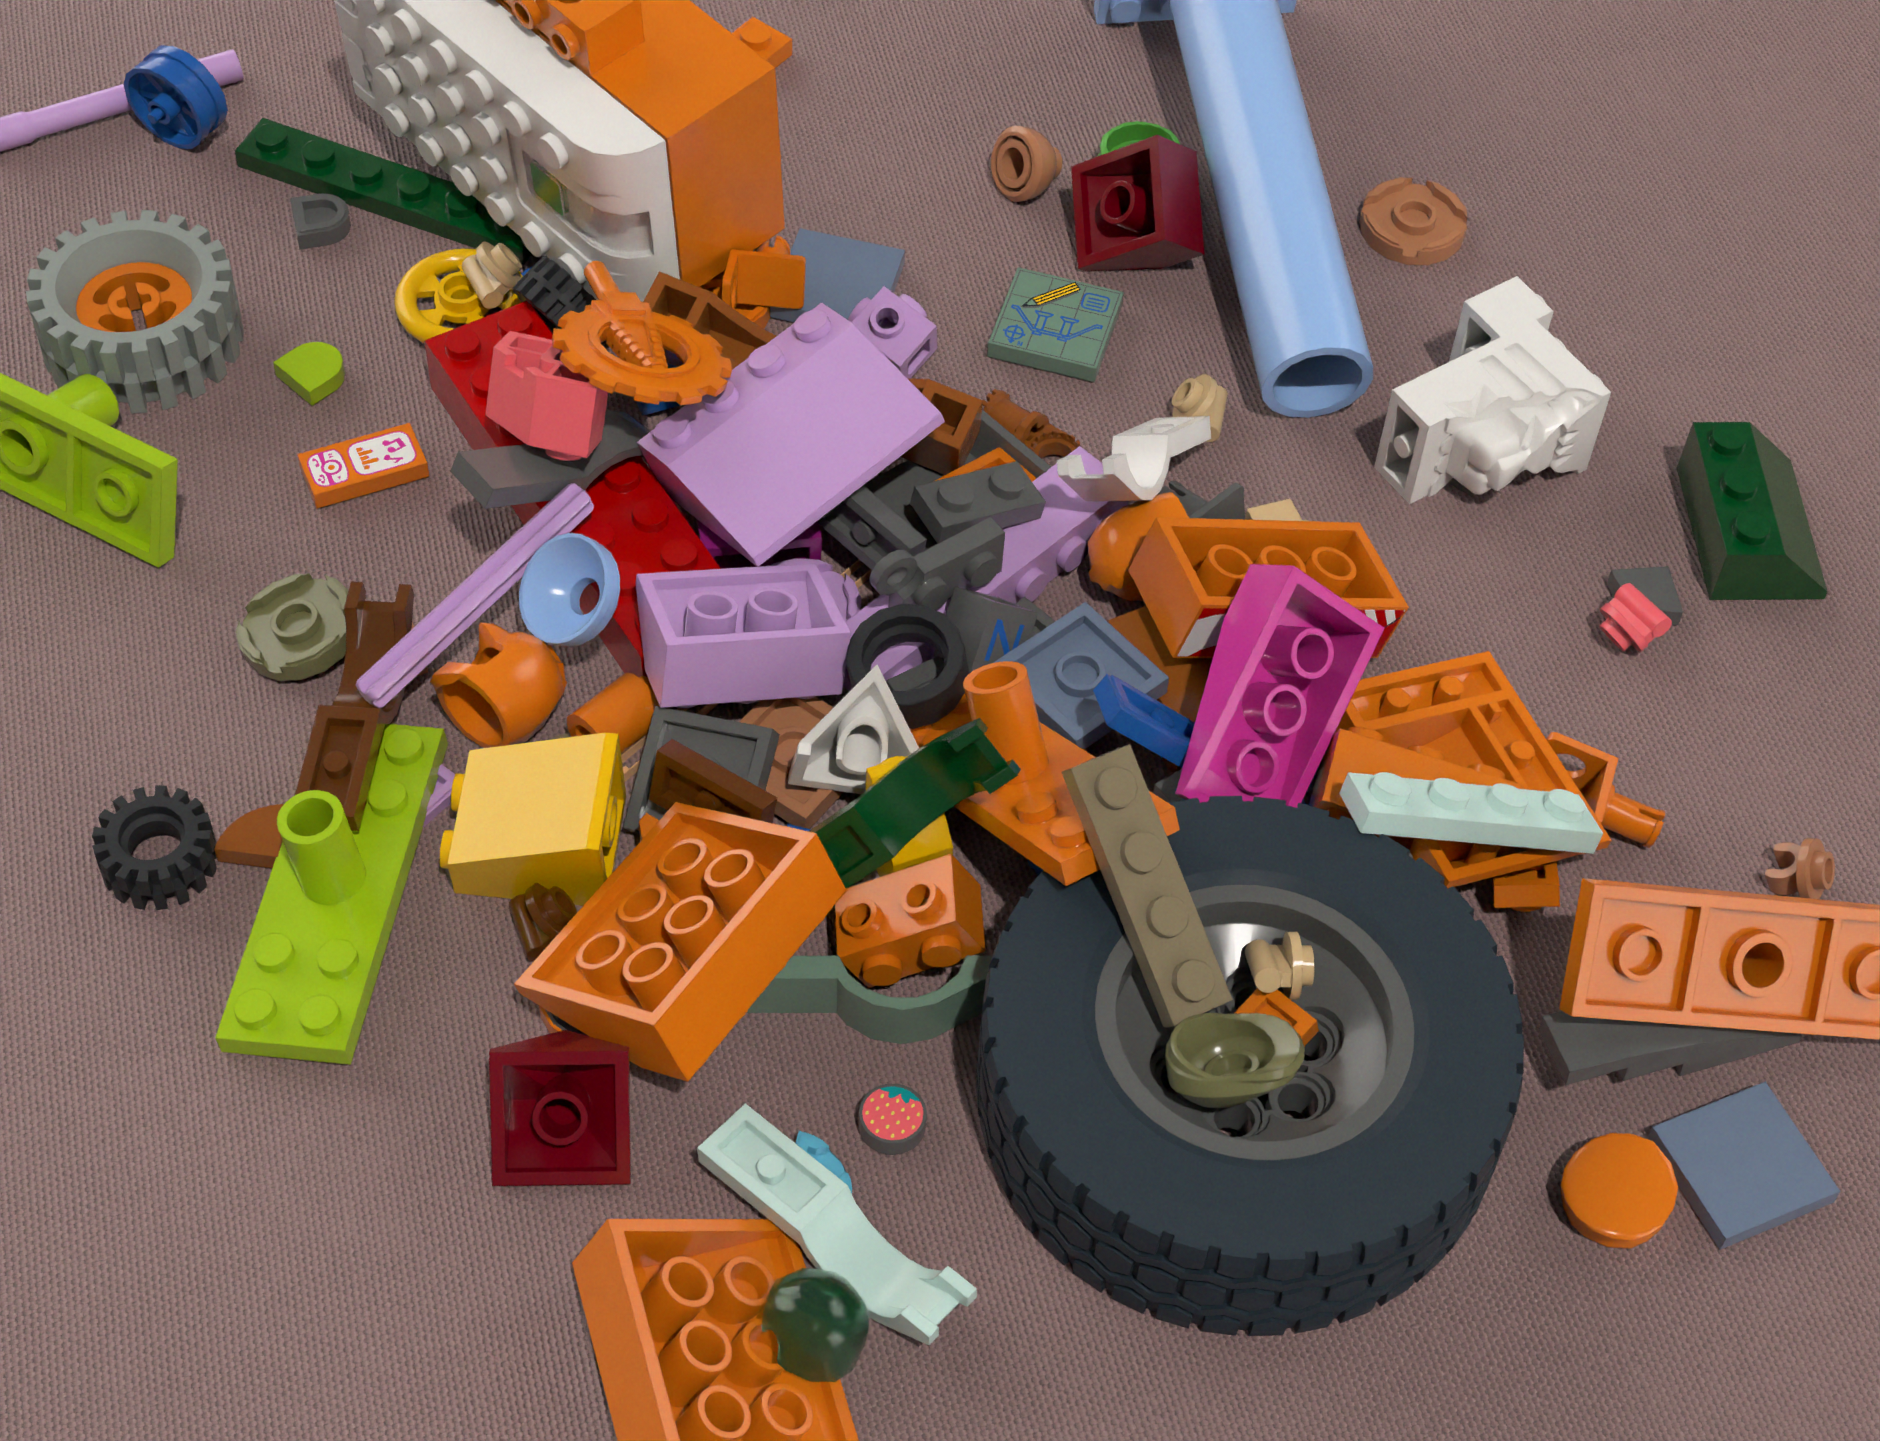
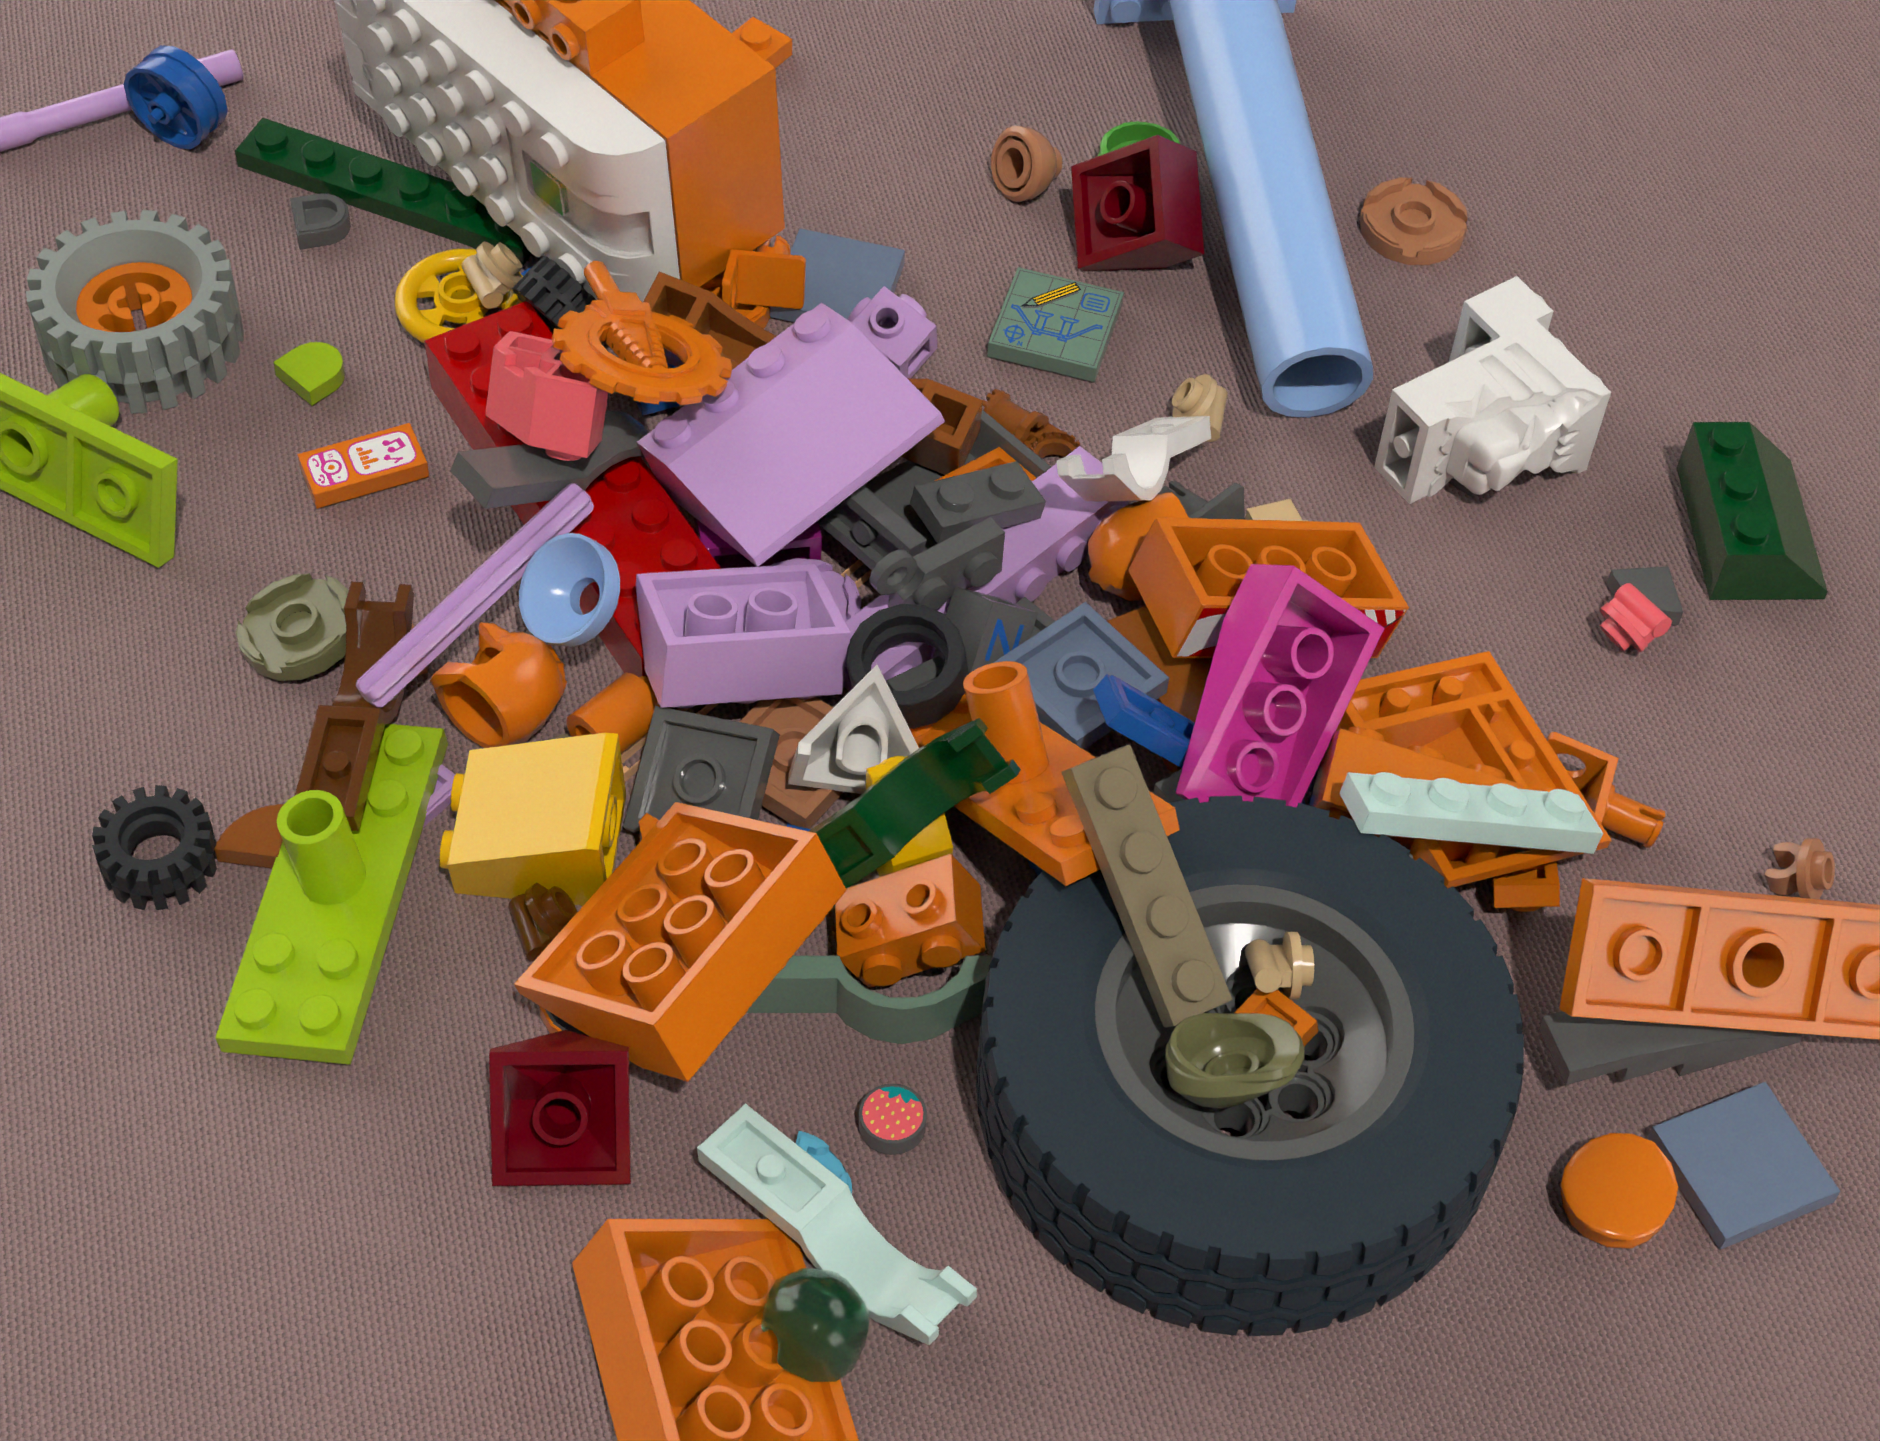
reddish brown plate [649,739,777,823] -> none

